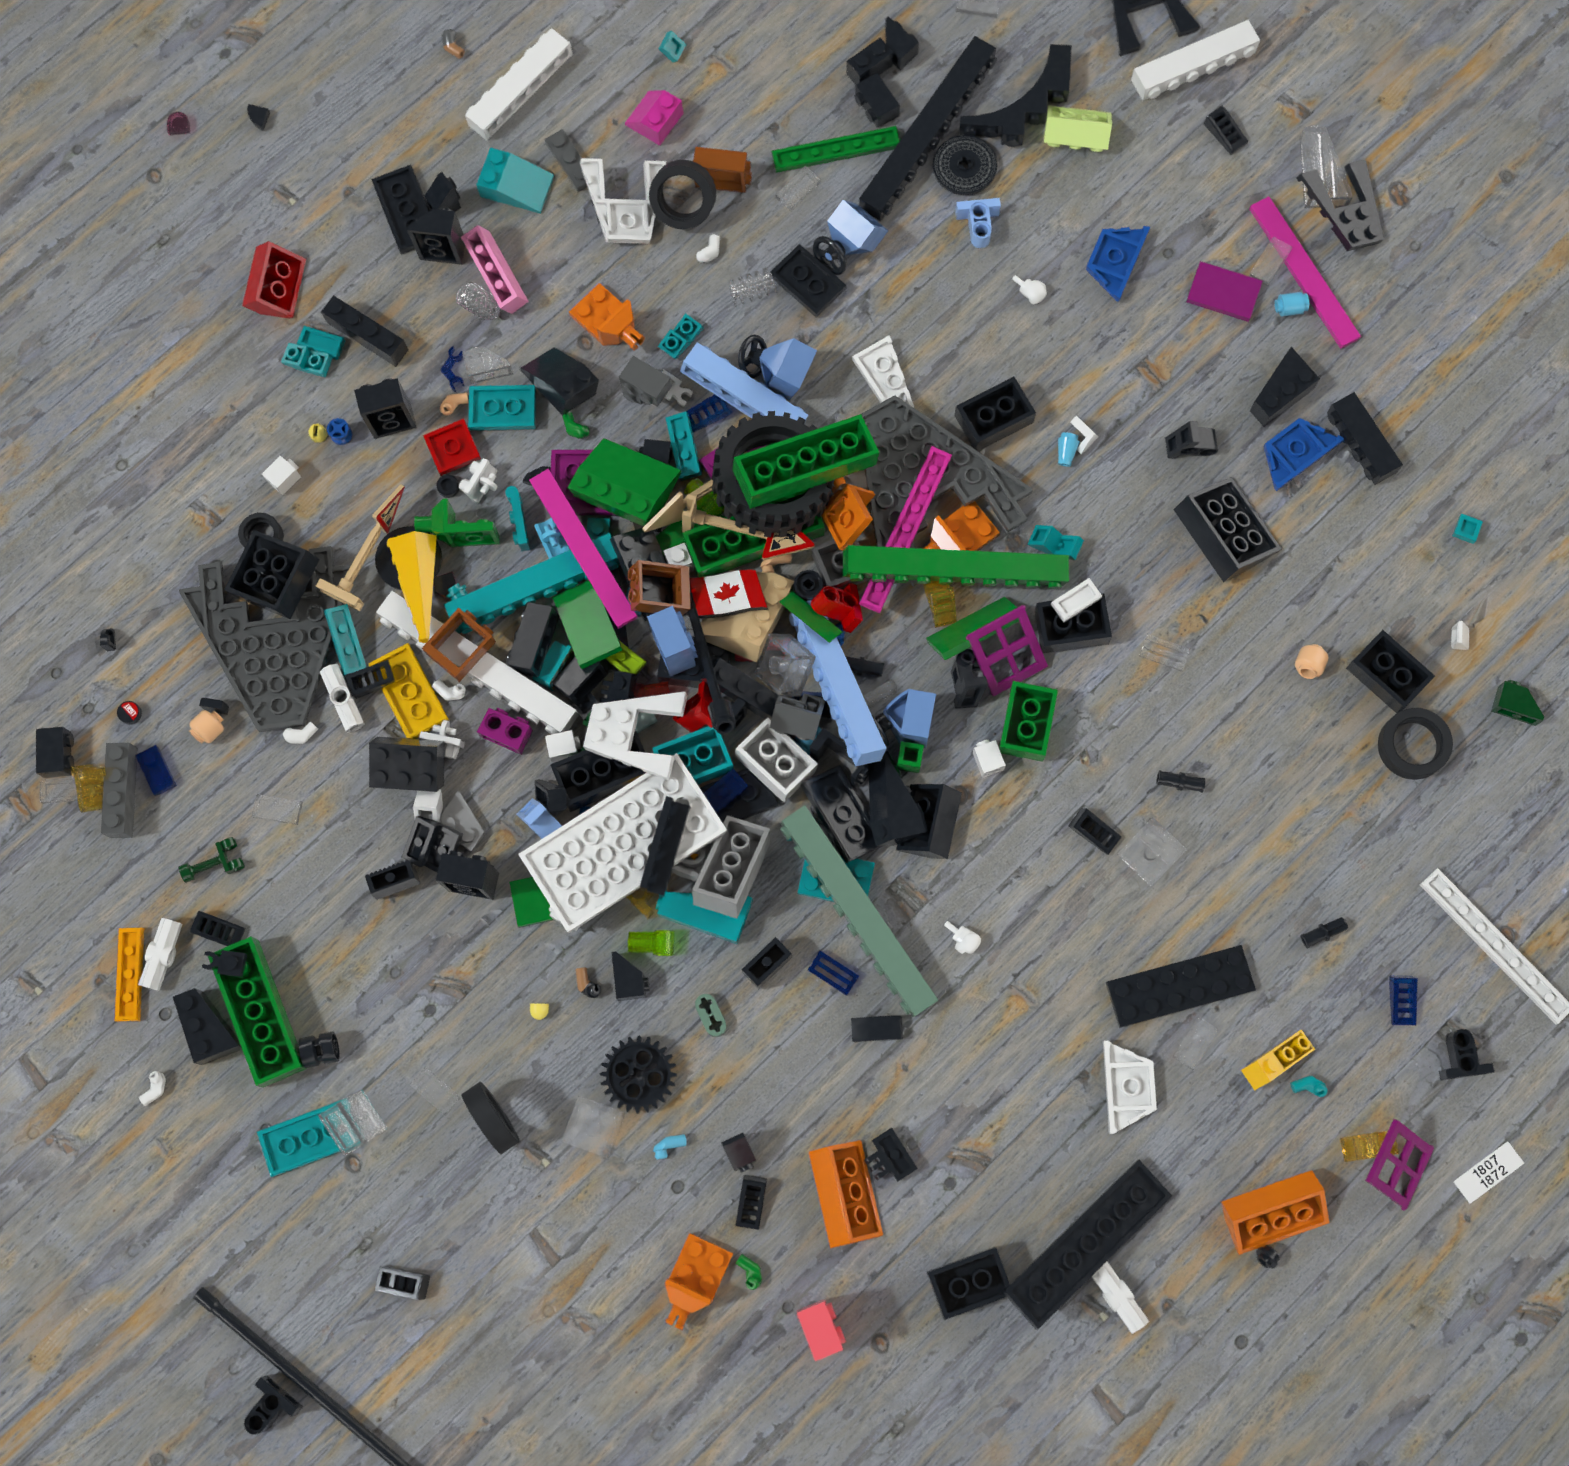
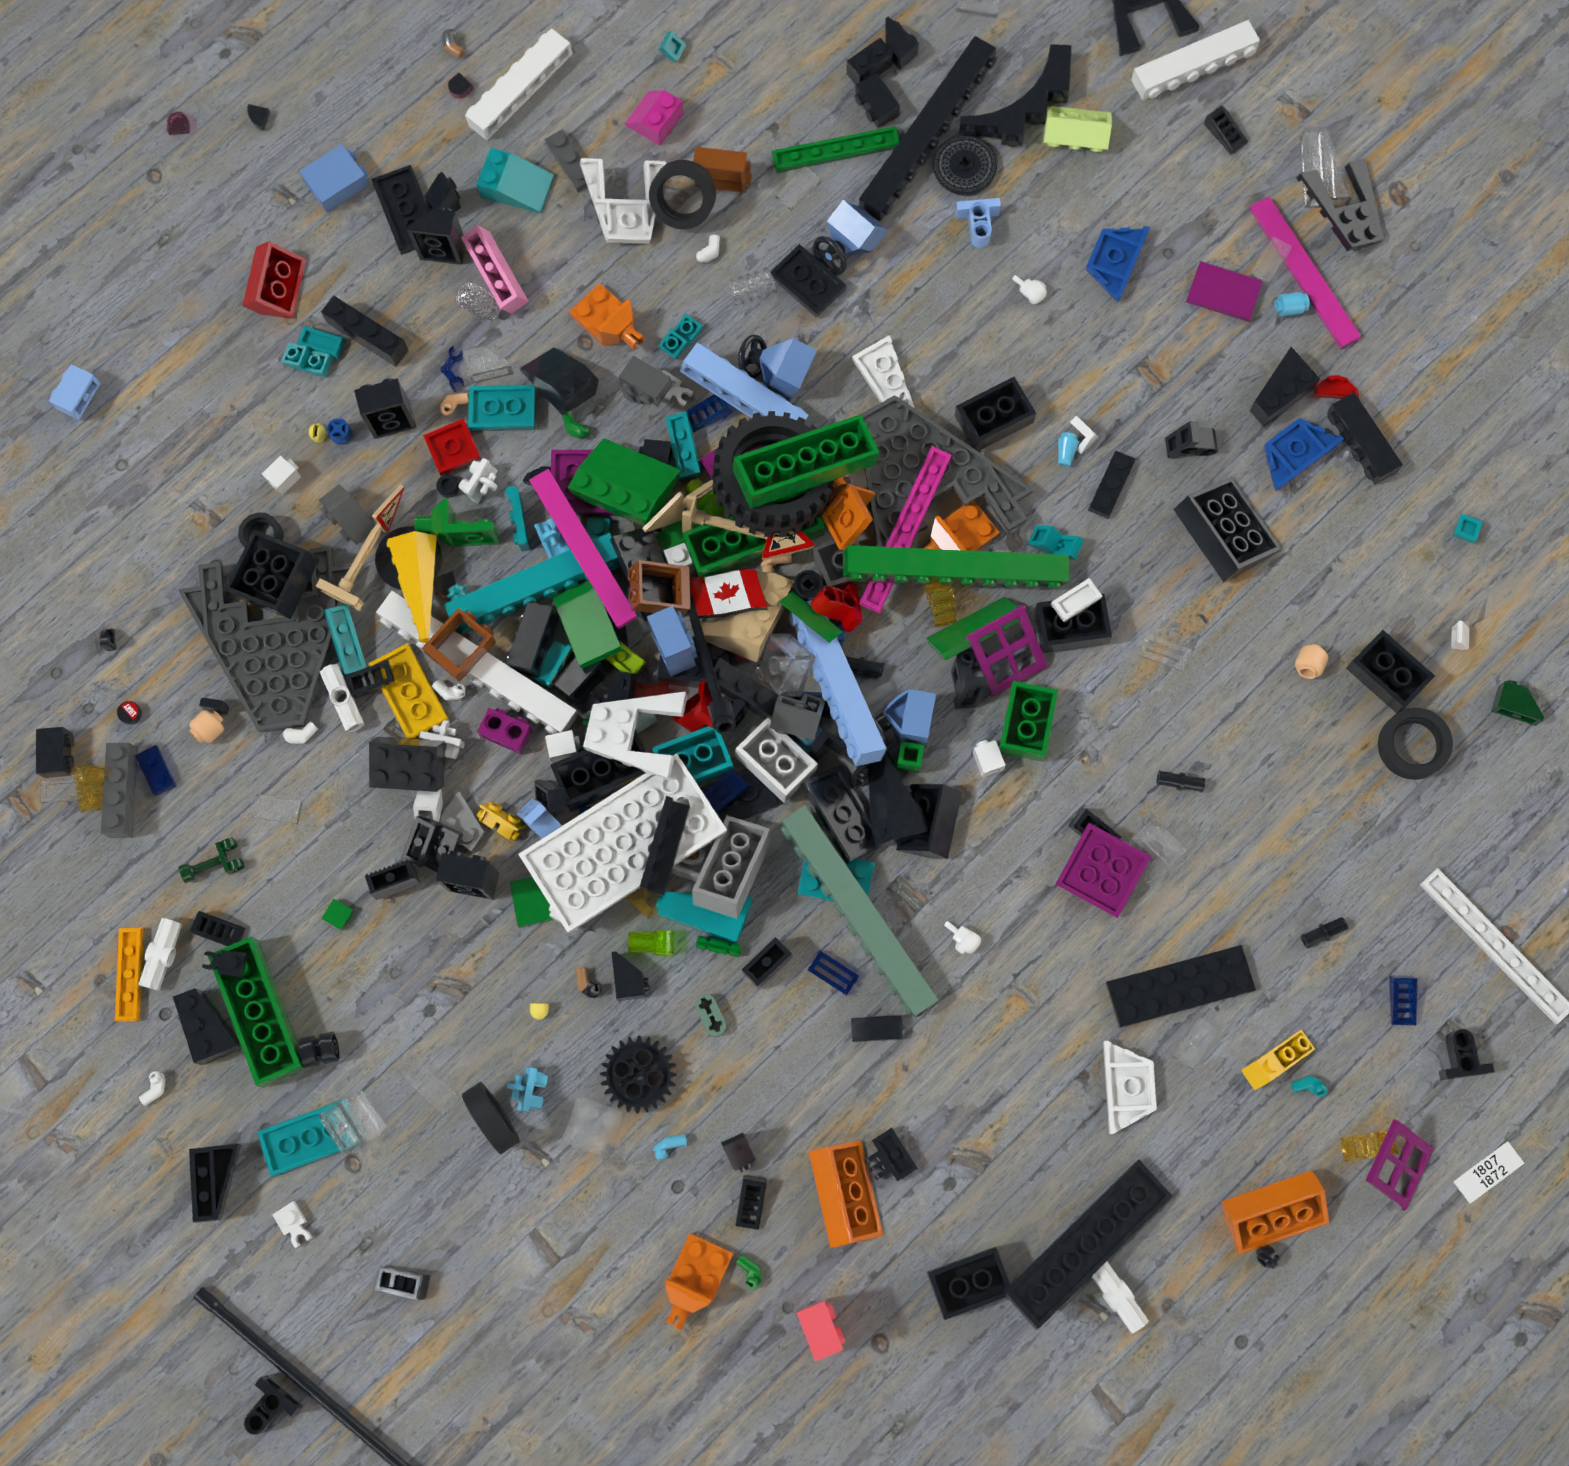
none -> light blue brick [49,365,101,420]
none -> black wedge [189,1144,241,1223]
none -> white plate [273,1201,313,1248]
none -> medium blue brick [299,144,369,213]
none -> dark grey brick [319,484,375,545]
none -> green tile [321,899,354,931]
none -> black tile [448,72,474,99]
none -> yellow hinge [477,802,526,841]
none -> medium azure hips [506,1067,548,1112]
none -> green axle [696,936,742,957]
none -> magenta plate [1056,823,1151,918]
none -> black plate [1088,450,1136,519]
none -> red tile [1313,375,1359,399]

